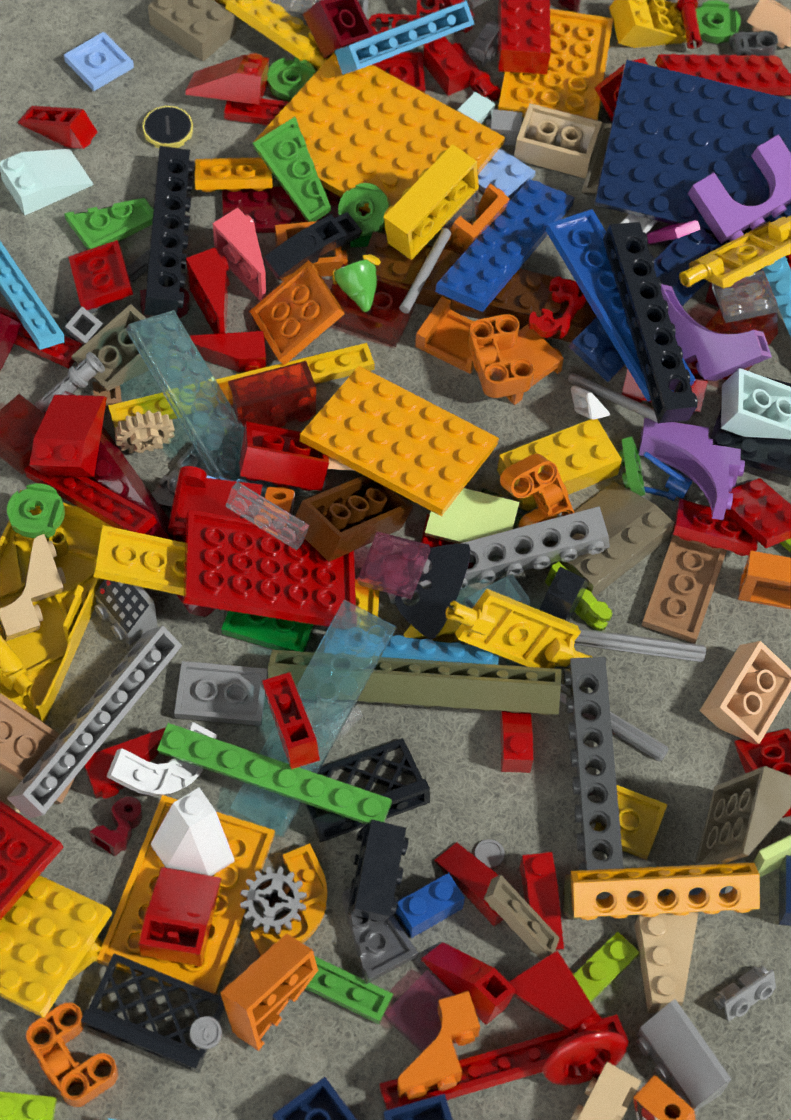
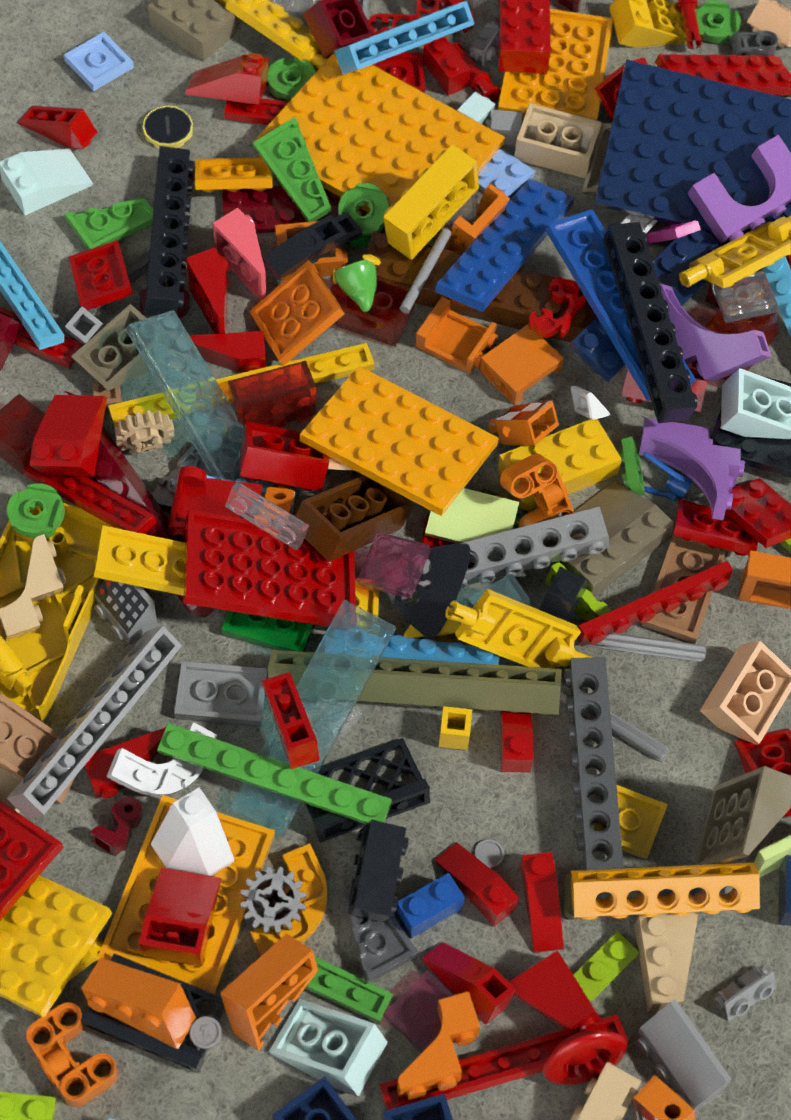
light grey pin [31,352,105,419] -> none
orange beam [468,314,535,398] -> none
dark tan plate [484,874,559,960] -> none
light grey bar [568,373,658,423] -> none
none -> orange wedge [81,958,196,1049]
none -> light aqua slope [269,999,388,1097]
none -> yellow brick [439,706,472,750]
none -> orange torso [489,400,559,446]
none -> red plate [577,560,733,647]

